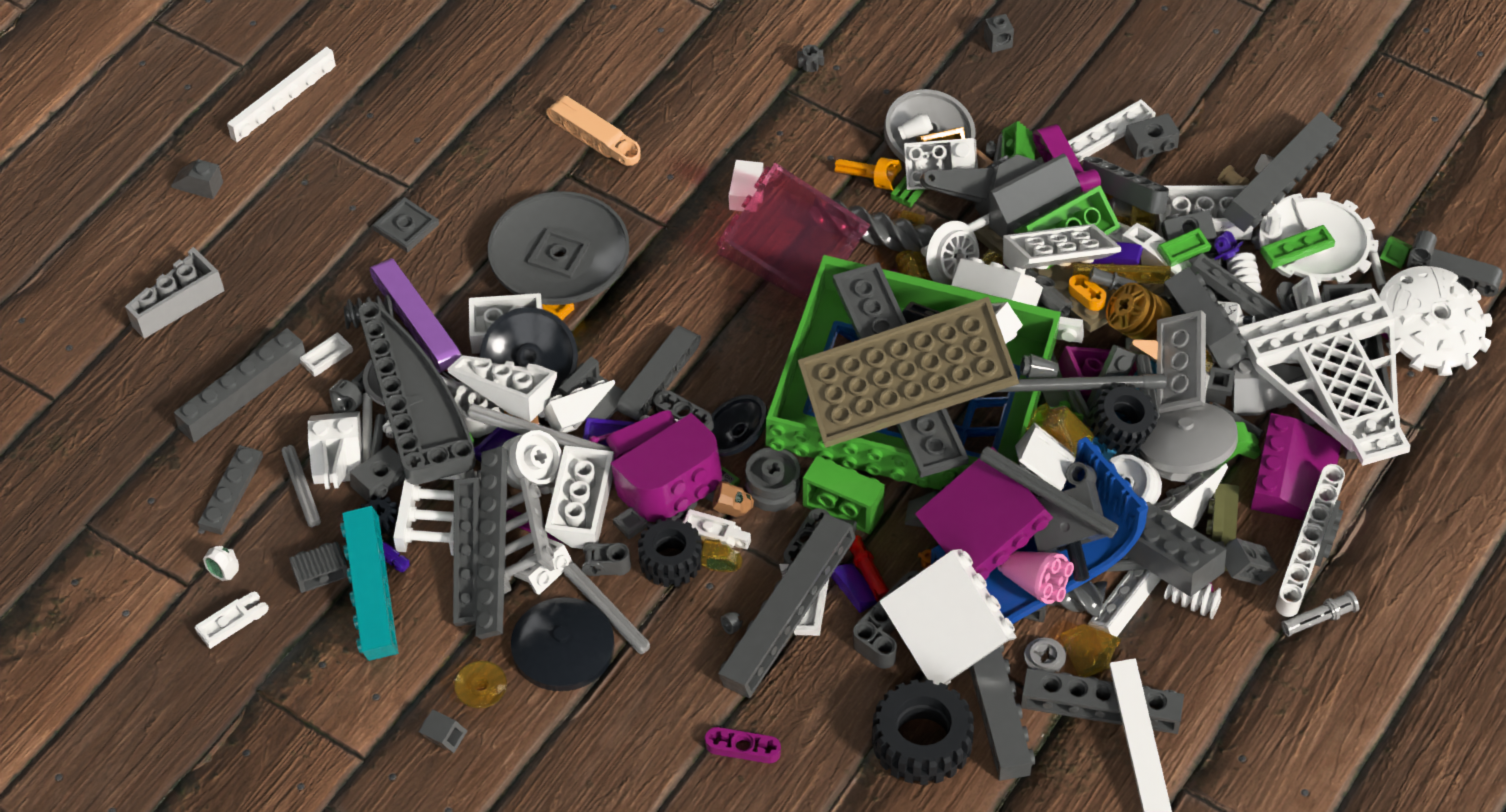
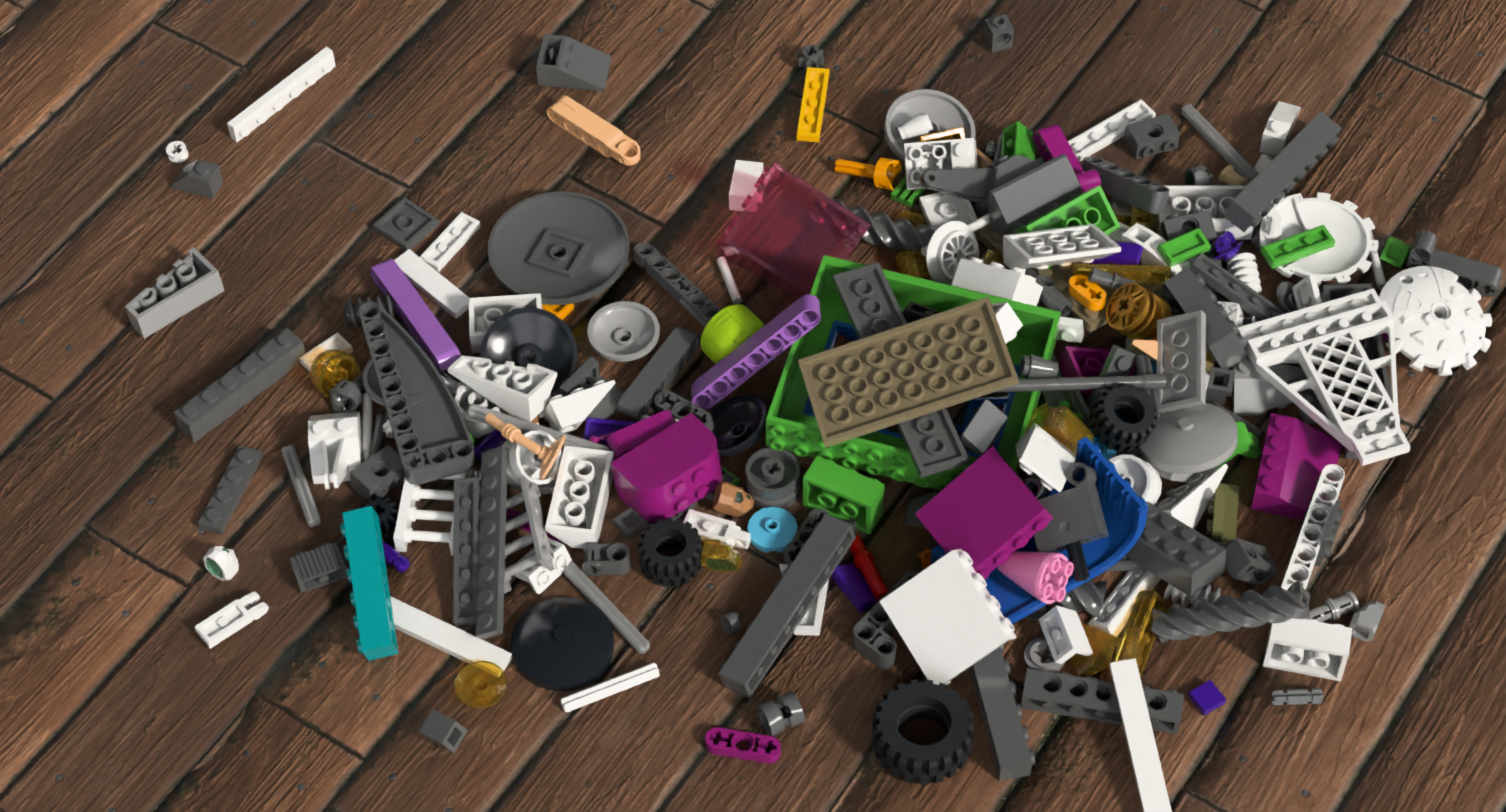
dark grey axle [980,447,1119,538] -> none
none -> white bush [166,141,189,163]
none -> clear yellow cylinder [310,349,360,399]
none -> white tile [390,596,512,678]
none -> white tile [394,249,469,319]
none -> white tile [420,212,481,272]
none -> light nougat dish [485,413,566,481]
none -> dark grey slope [536,34,612,91]
none -> white axle [561,663,659,712]
none -> light grey dish [587,301,660,362]
none -> piece [633,243,765,364]
none -> medium lavender beam [691,295,821,410]
none -> white piece [716,256,742,304]
none -> medium azure plate [747,507,798,553]
none -> dark grey wheel [757,691,805,736]
none -> yellow plate [797,67,830,143]
none -> white plate [919,192,977,231]
none -> slope [961,399,1007,455]
none -> white panel [1038,605,1093,664]
none -> clear yellow slope [1109,590,1167,679]
none -> dark grey piece [1151,581,1310,643]
none -> light grey axle [1181,104,1258,182]
none -> dark grey rock [1184,164,1213,186]
none -> dark purple tile [1188,680,1226,715]
none -> white slope [1259,101,1301,157]
none -> white brick [1263,618,1352,681]
none -> dark grey axle [1271,688,1323,705]
none -> light grey rock [1349,601,1386,642]

